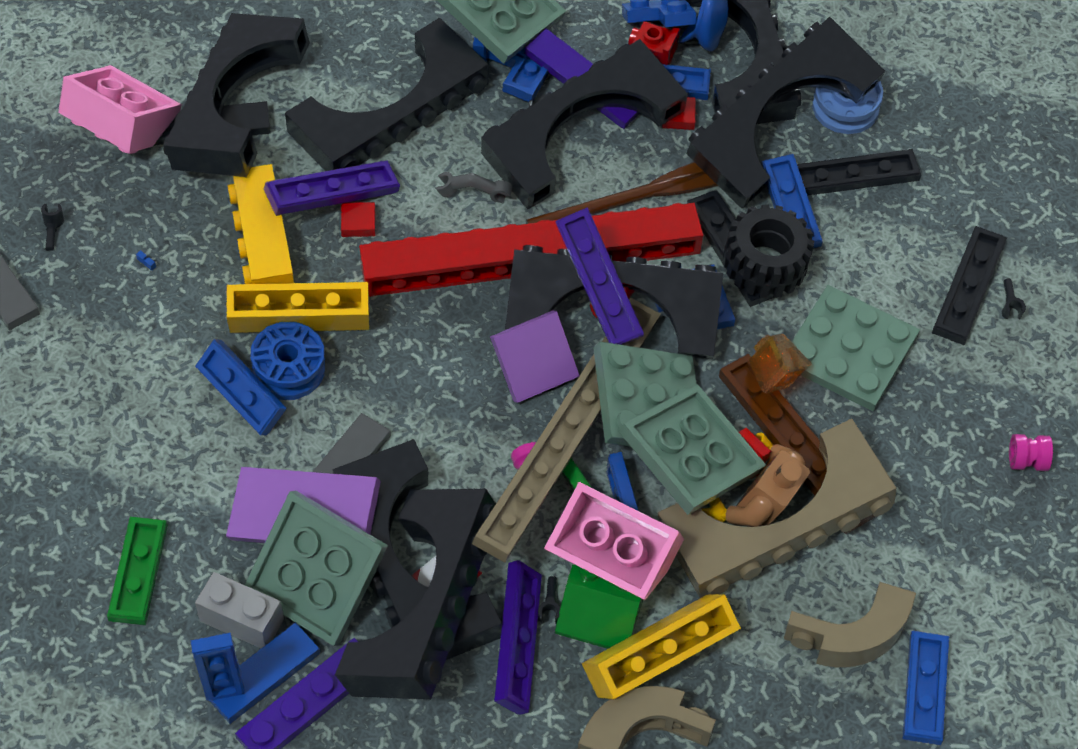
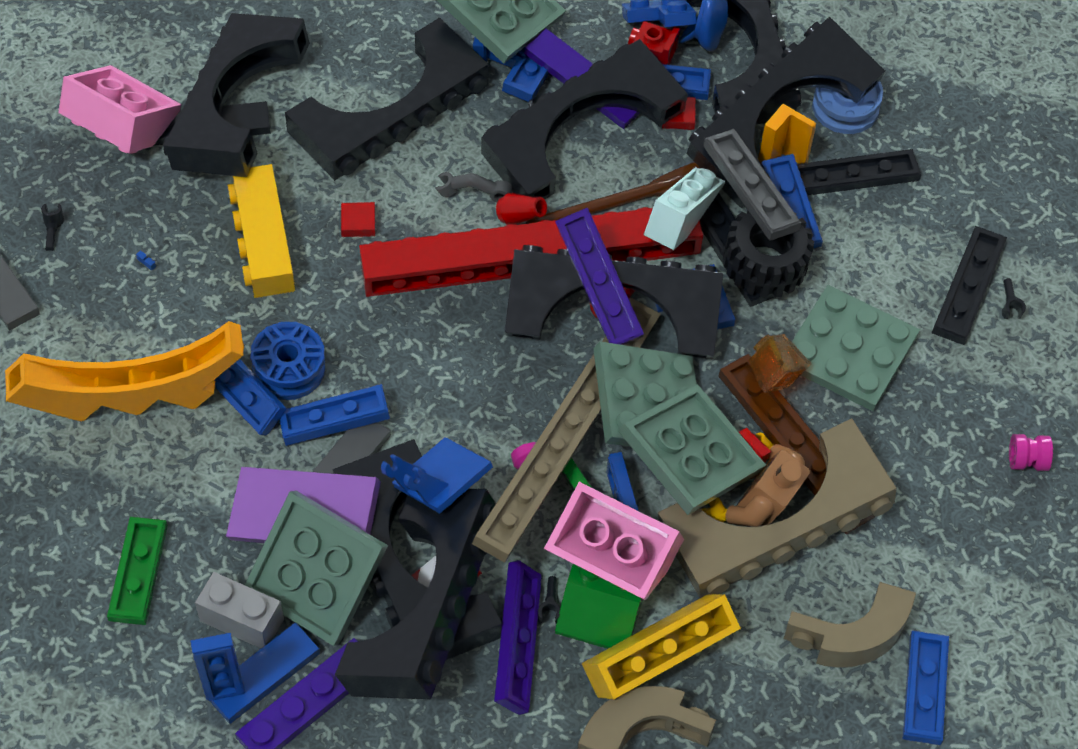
yellow brick [227,282,369,333] -> none
dark purple tile [264,160,400,216] -> none
medium lavender tile [490,311,580,403] -> none
none -> light orange arch [5,321,244,421]
none -> blue tile [280,384,390,446]
none -> blue plate [381,437,493,514]
none -> red cone [496,193,547,225]
none -> light aqua slope [644,167,725,250]
none -> dark grey tile [704,129,801,241]
none -> light orange panel [758,104,816,164]

